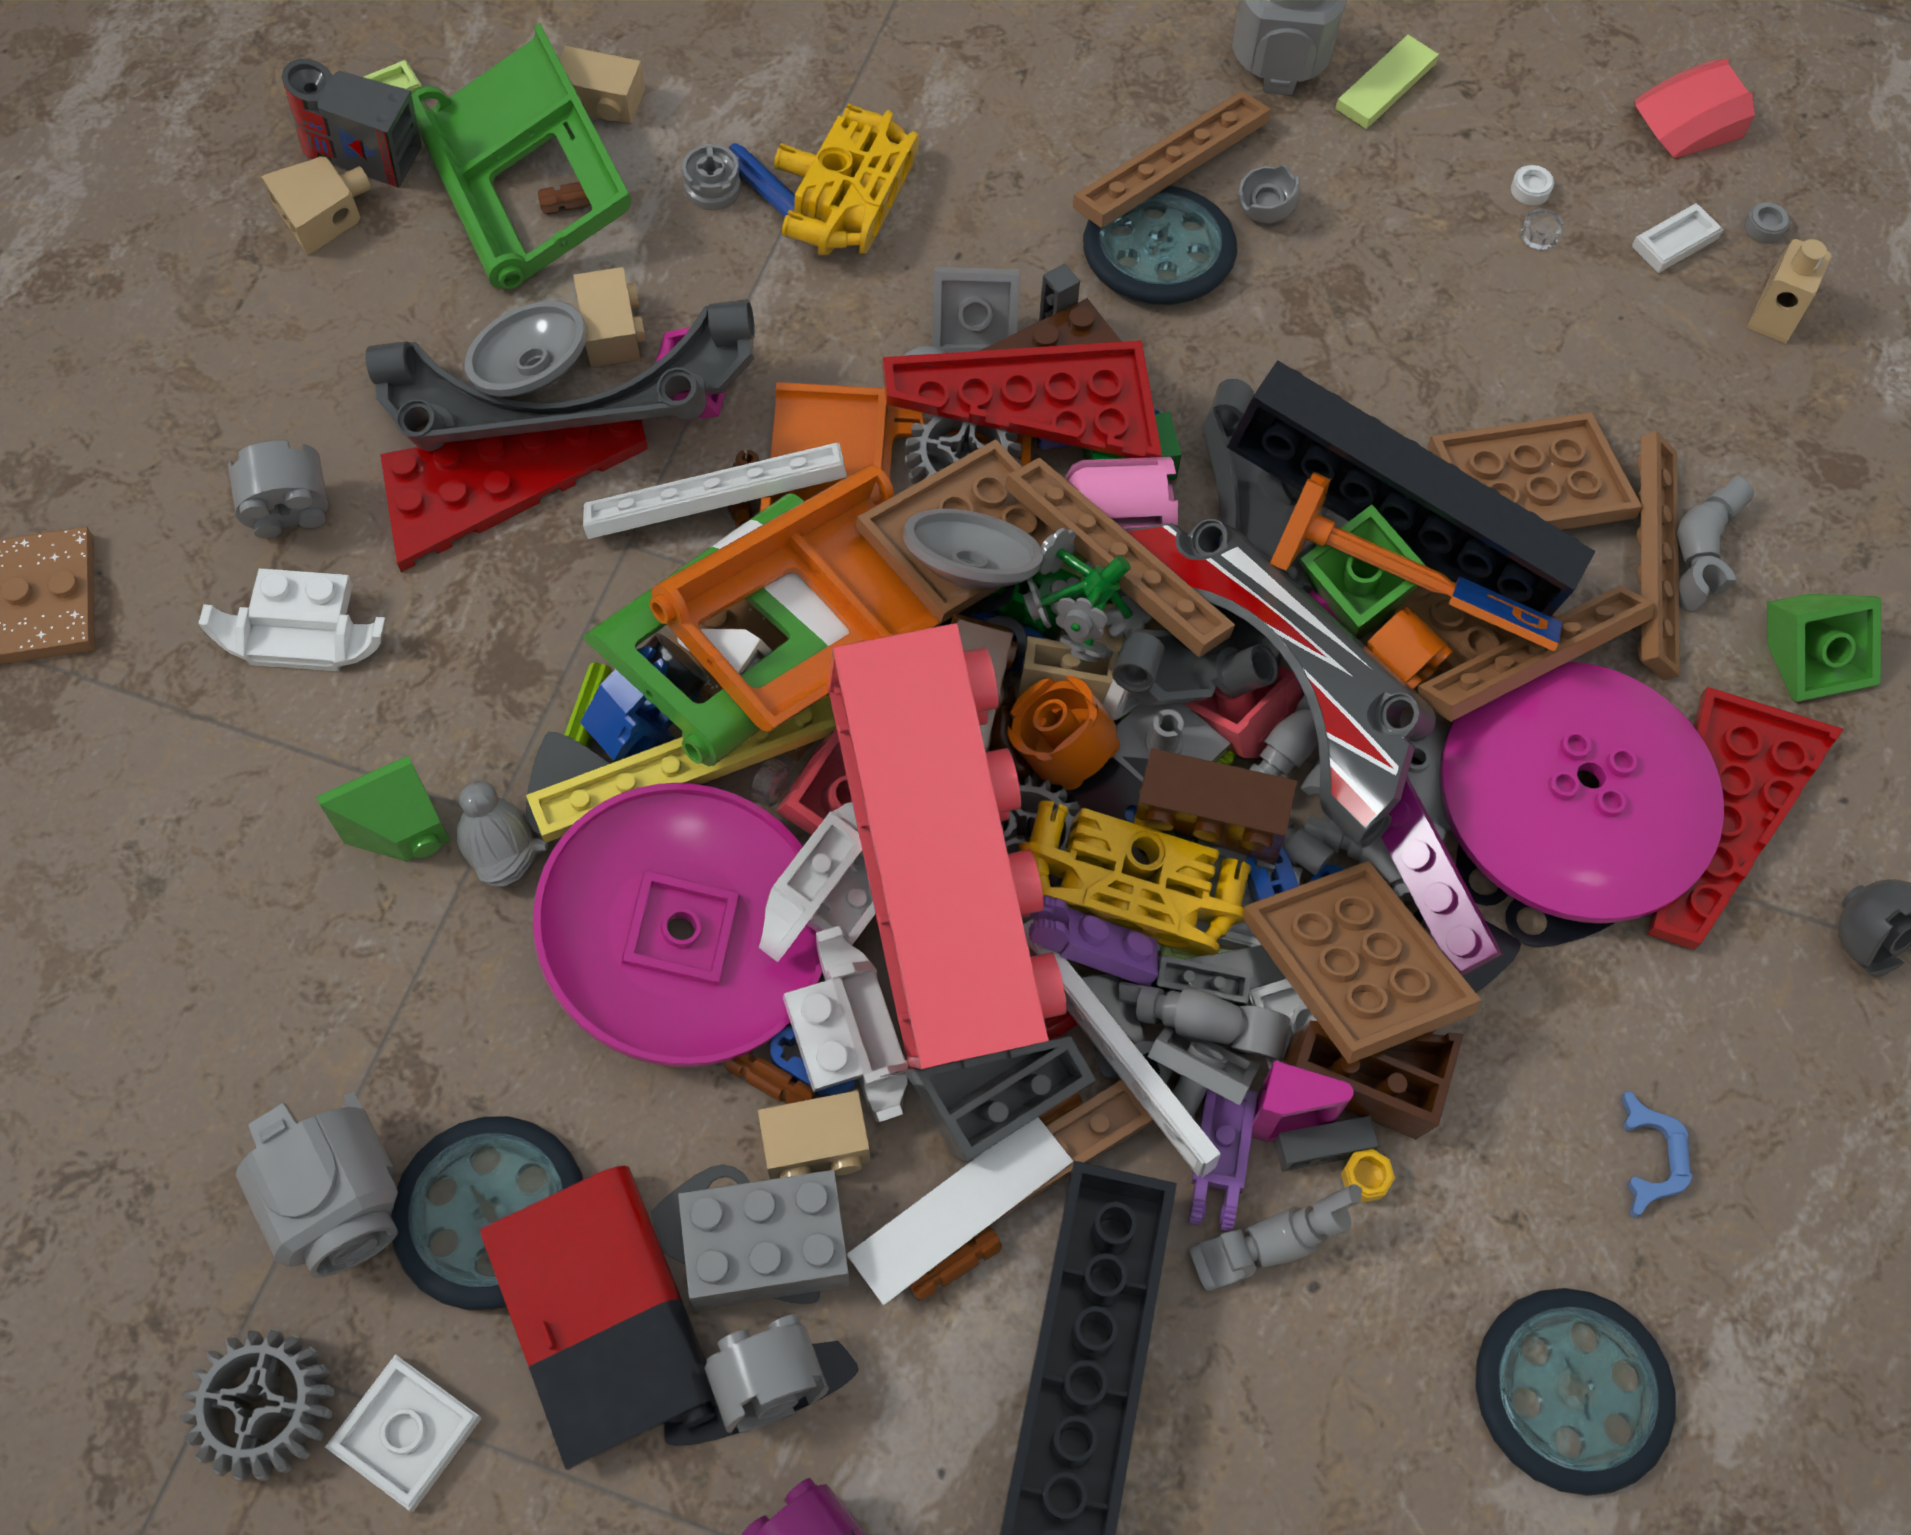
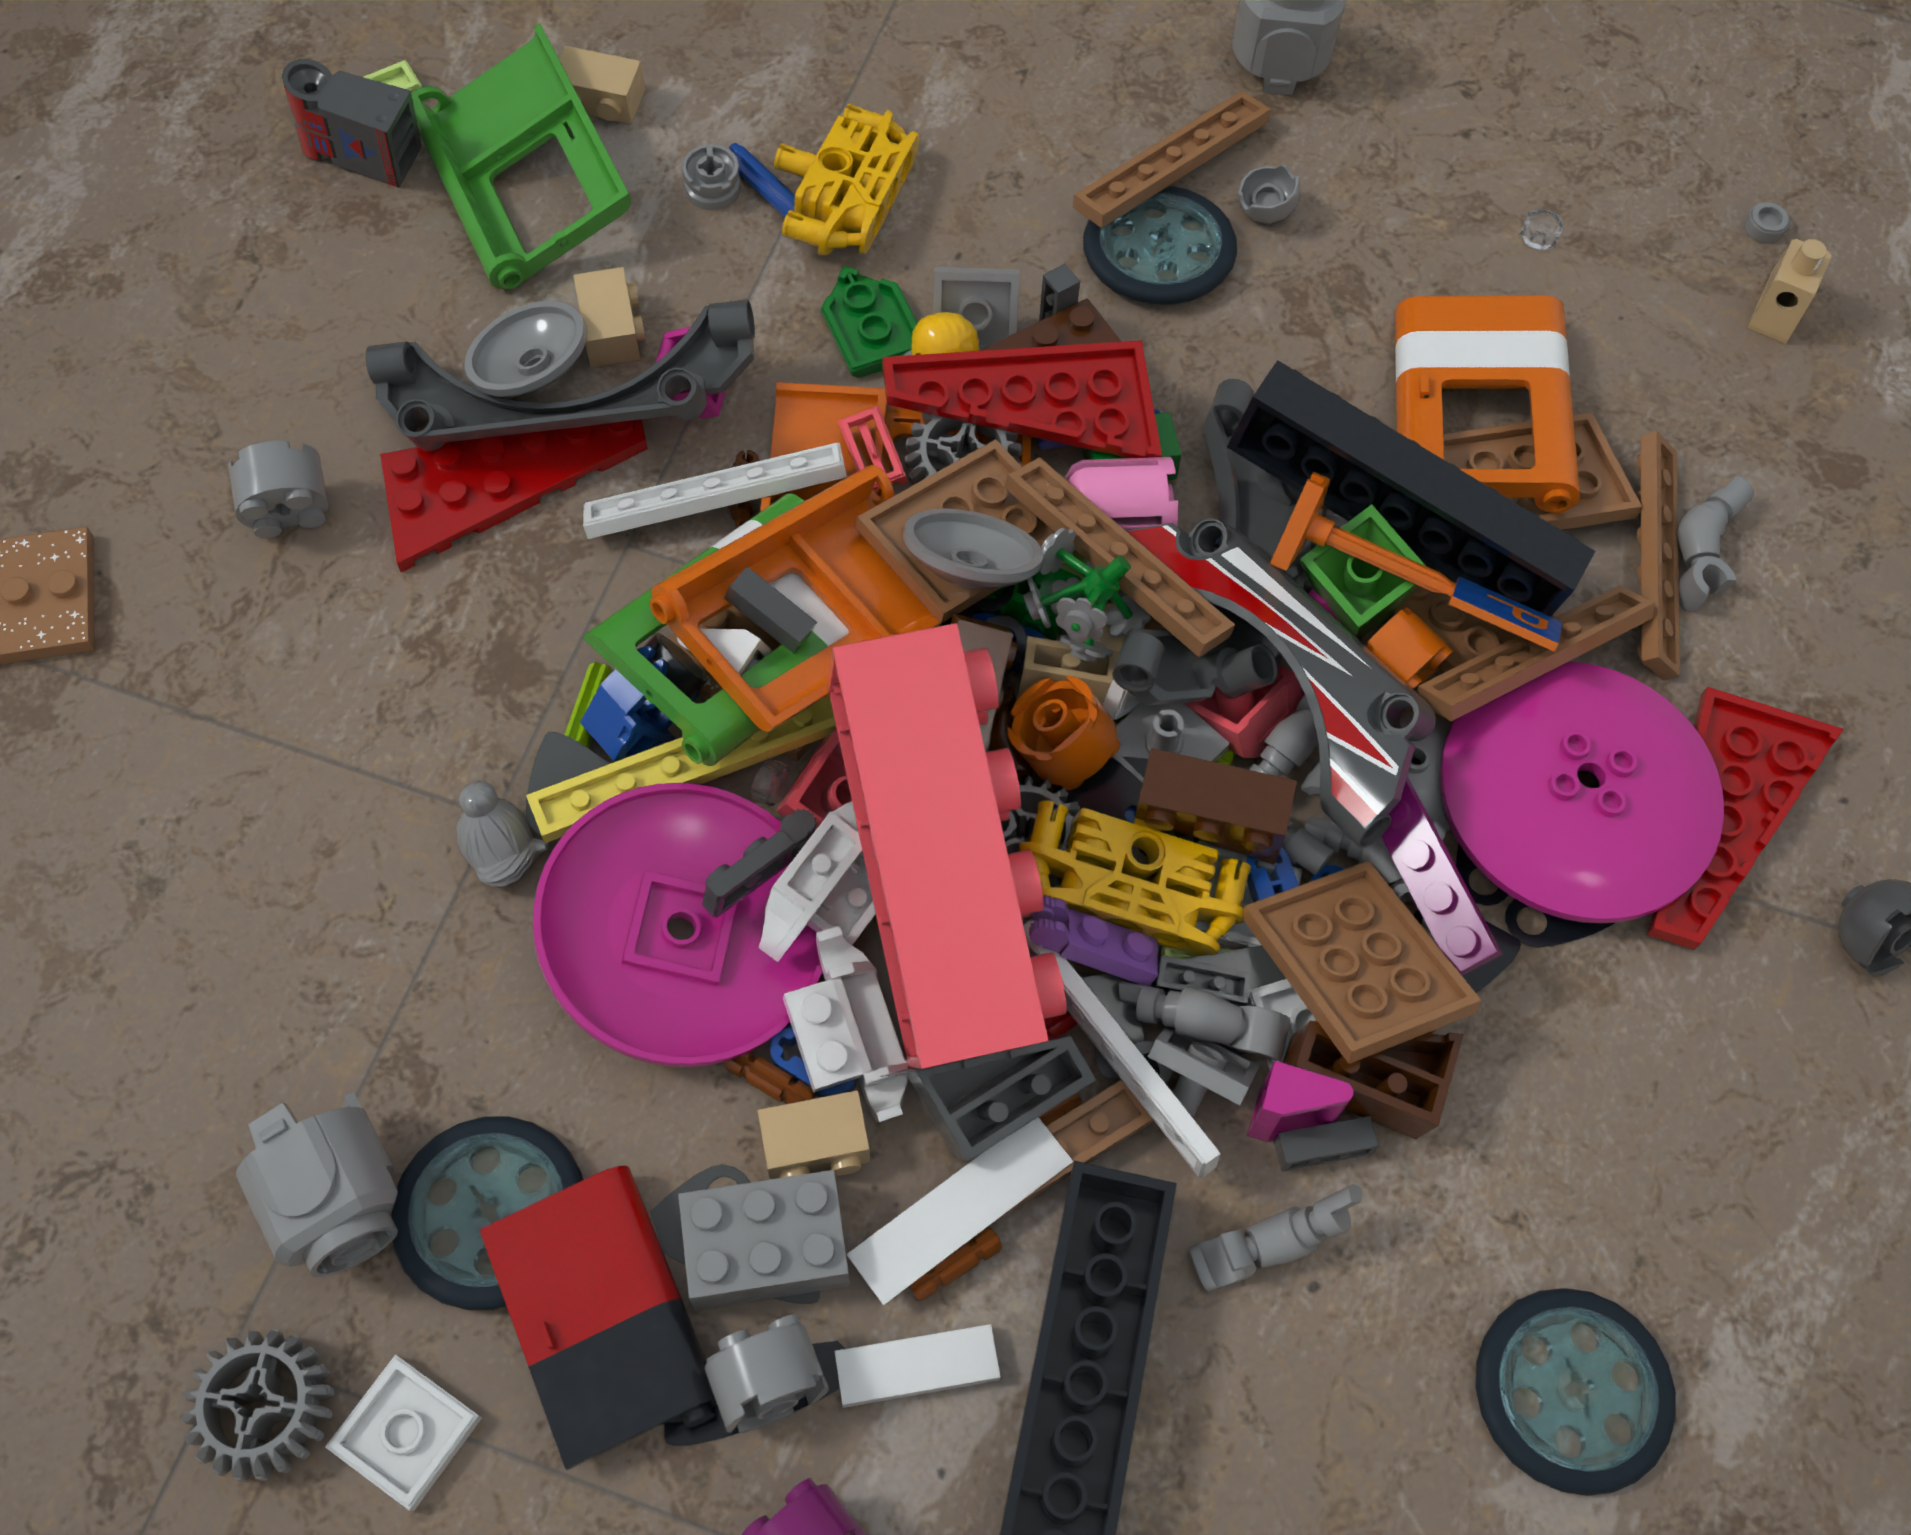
white plate [198,568,385,672] -> none
tan torso [261,156,372,255] -> none
bright green slope [316,756,450,862] -> none
dark orange axle [538,182,591,214] -> none
medium lavender hinge [1188,1089,1257,1232] -> none
yellowish green tile [1335,35,1439,129] -> none
yellow tile [1341,1149,1395,1203] -> none
white tile [1511,165,1554,206] -> none
medium blue helmet [1621,1091,1692,1218] -> none
white tile [1632,203,1724,273] -> none
coral slope [1634,59,1755,158] -> none
bright green slope [1767,594,1882,702] -> none
none -> dark grey hinge [702,808,817,918]
none -> dark grey piece [724,567,817,653]
none -> green tile [820,265,918,378]
none -> white tile [835,1324,1001,1408]
none -> coral tile [838,406,908,491]
none -> yellow hair [911,312,980,355]
none -> orange piece [1395,295,1580,514]

